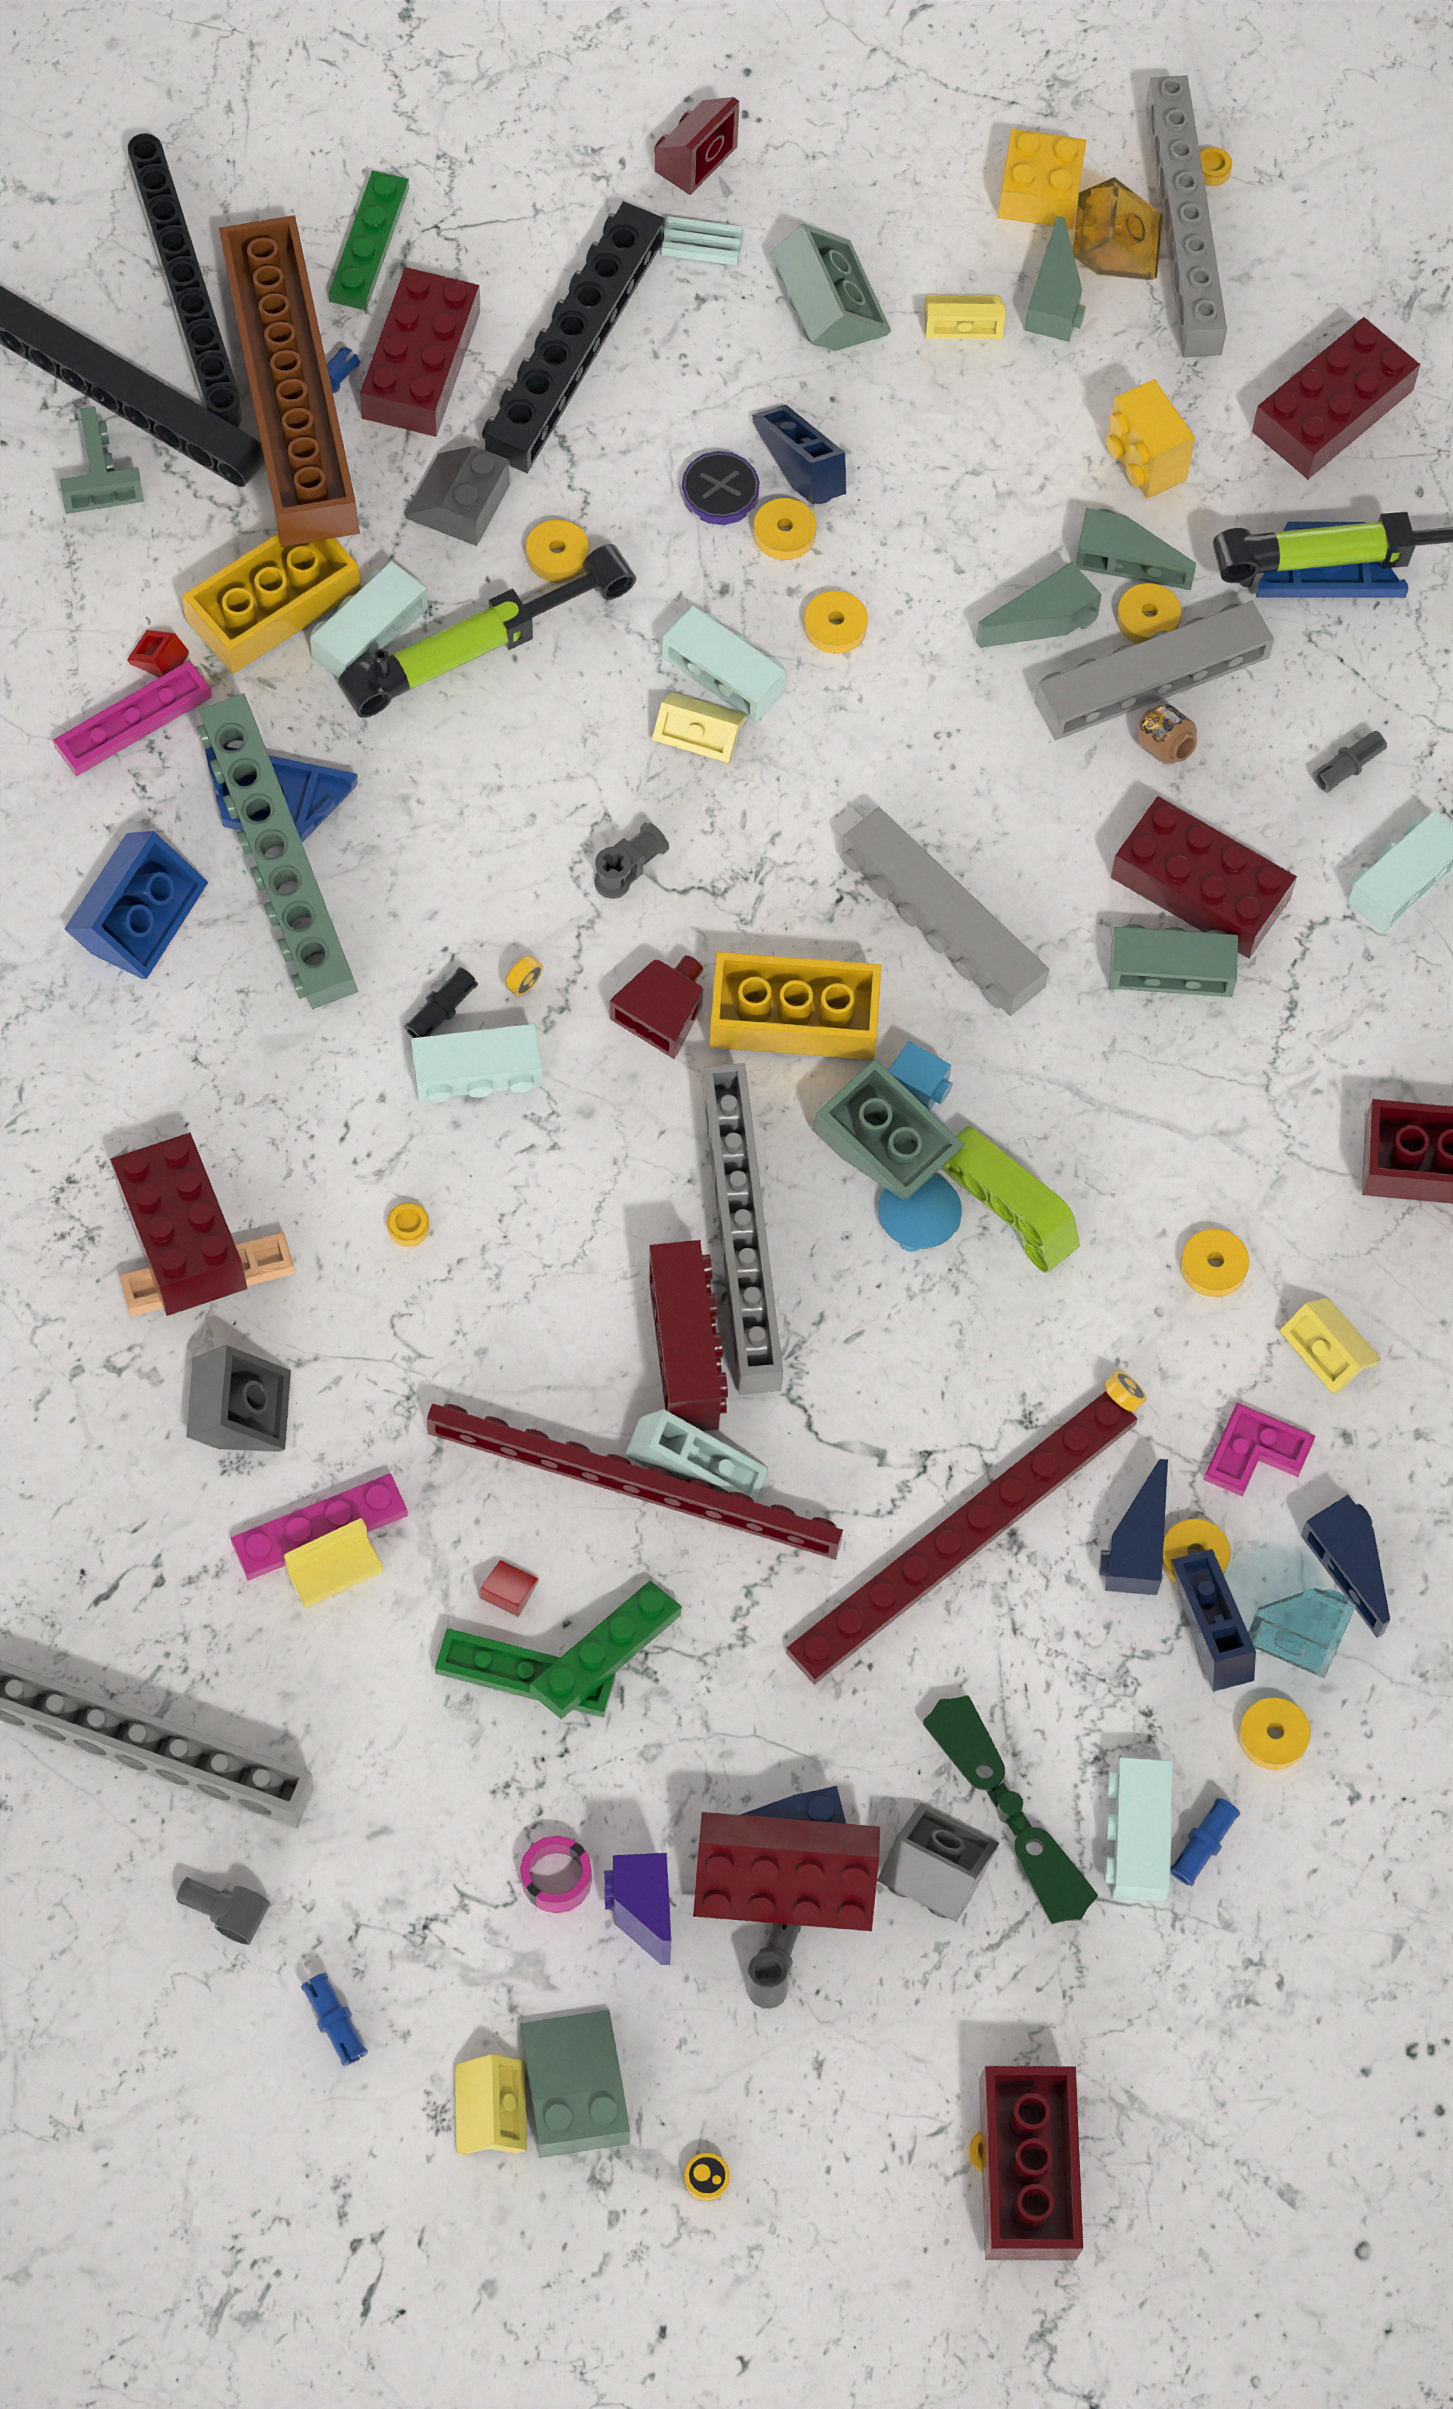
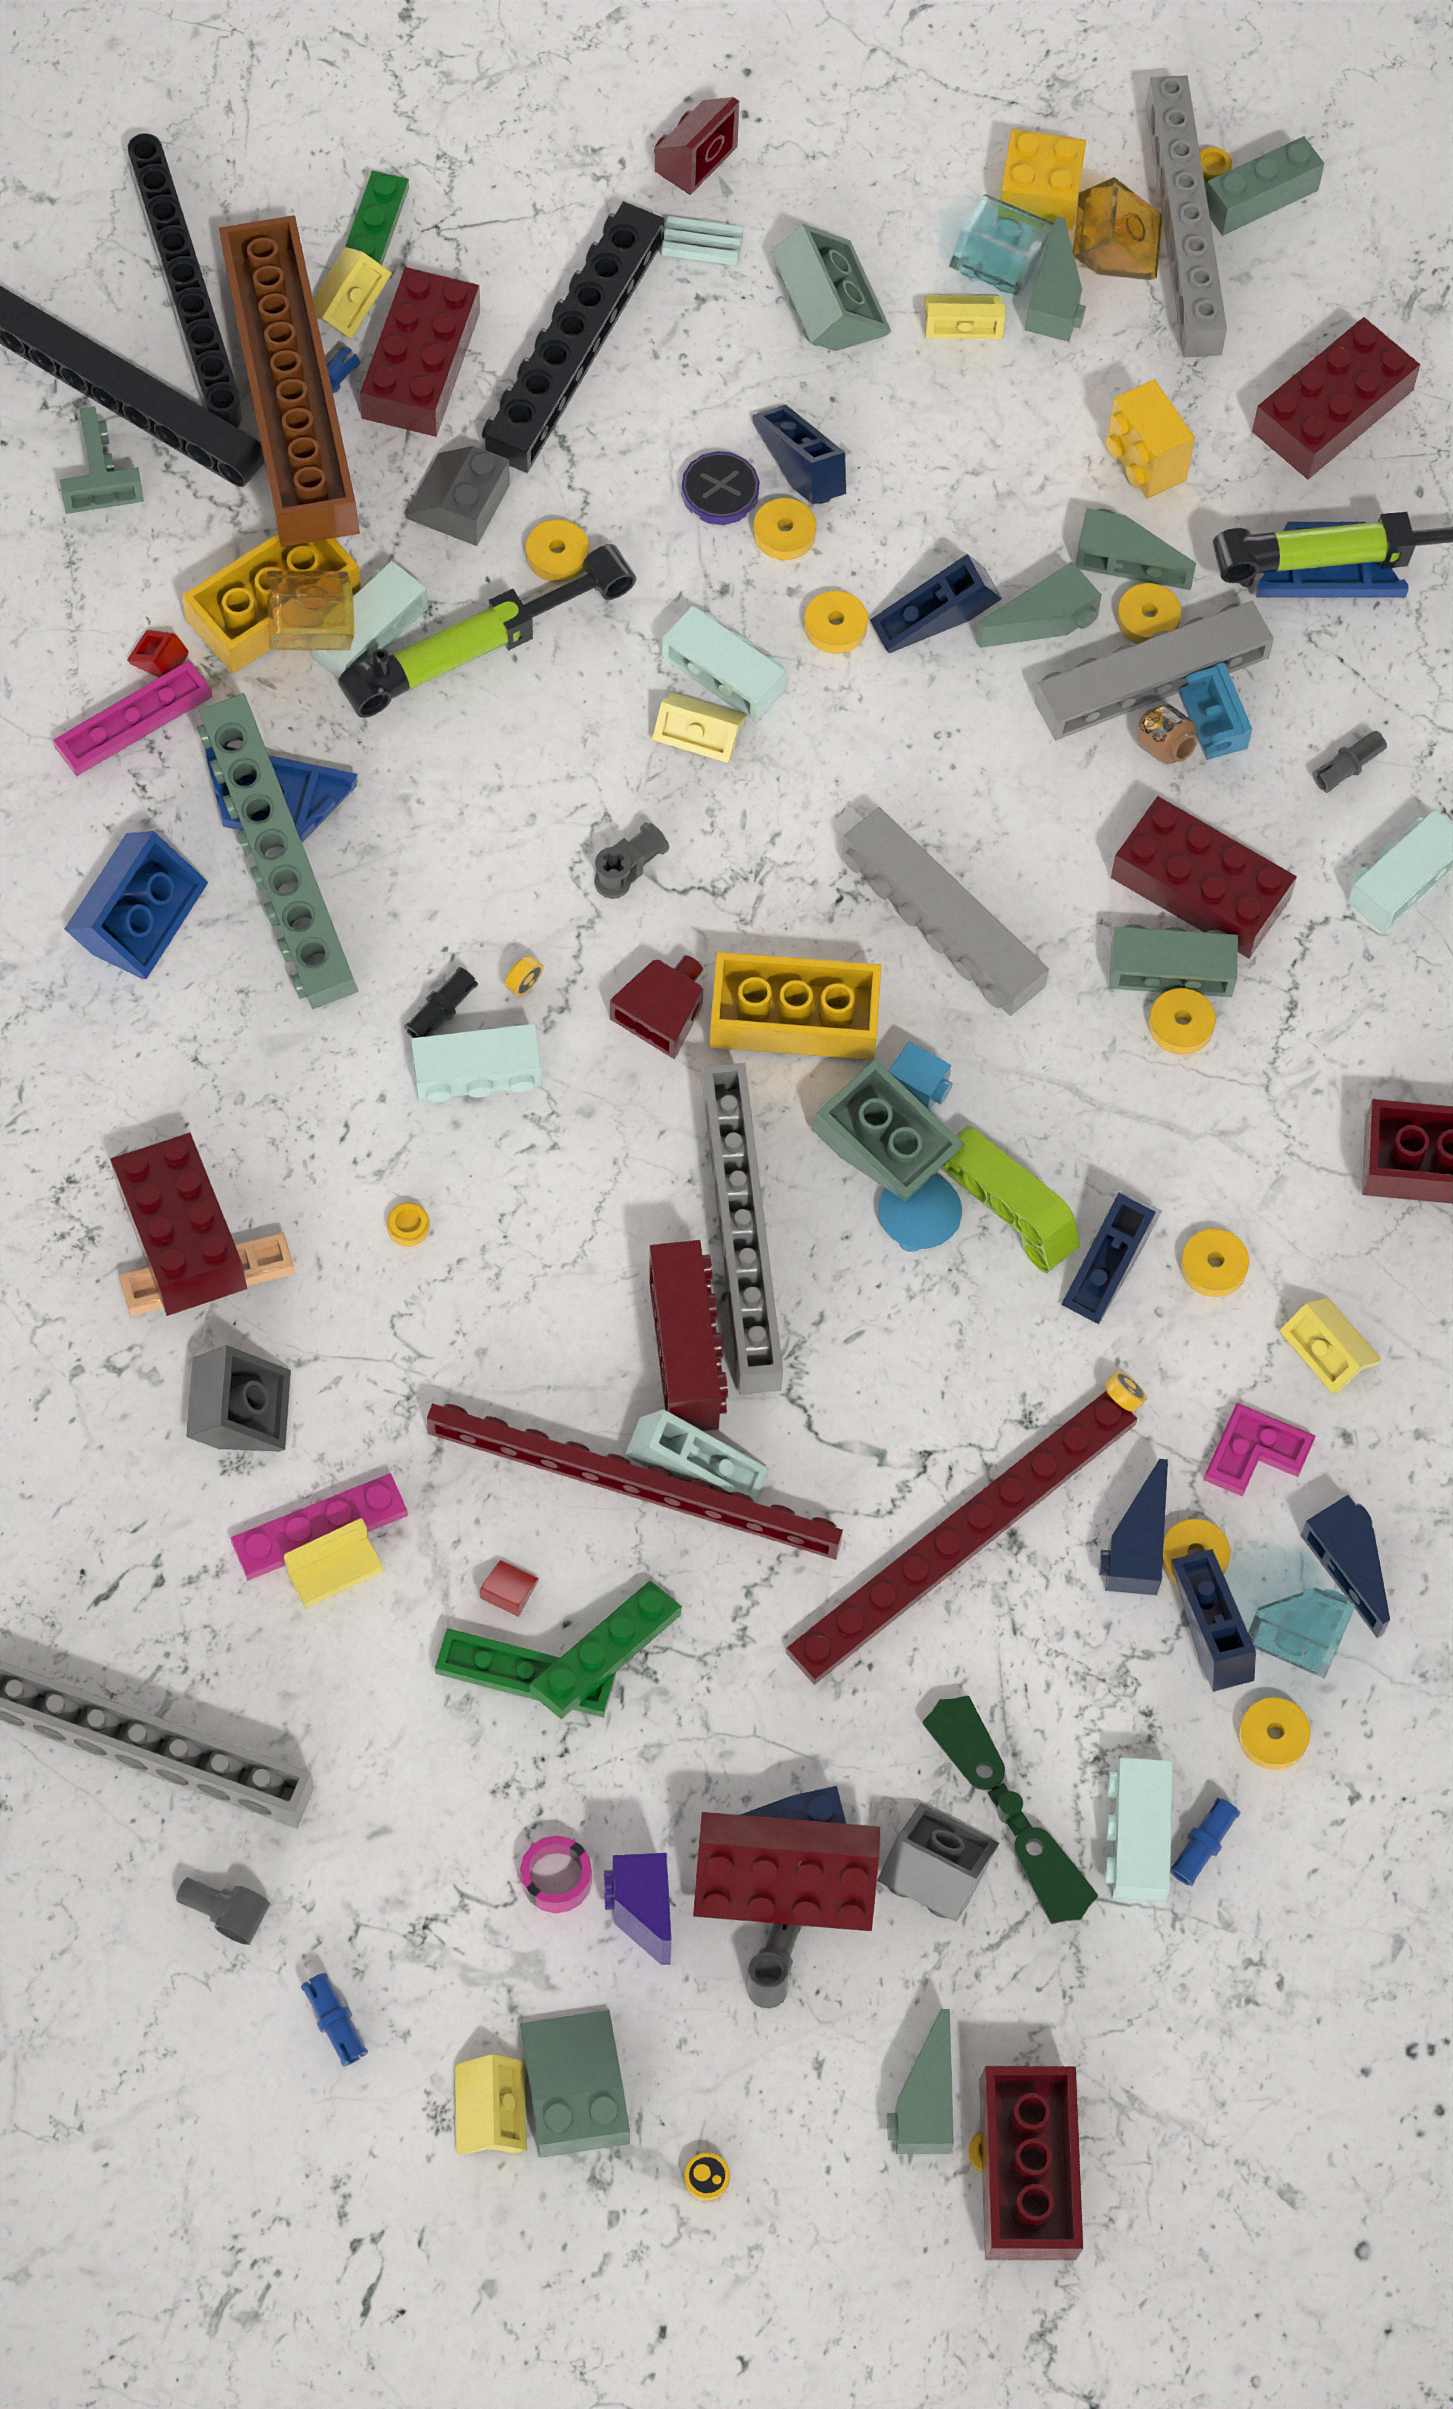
none -> clear yellow slope [267,571,355,650]
none -> light yellow panel [313,247,392,339]
none -> dark blue slope [870,554,1002,653]
none -> sand green slope [887,2009,954,2154]
none -> clear light blue slope [949,194,1054,296]
none -> dark blue slope [1061,1192,1162,1324]
none -> yellow piece [1149,988,1216,1054]
none -> dark azure hinge [1179,662,1252,760]
none -> sand green brick [1206,136,1325,236]

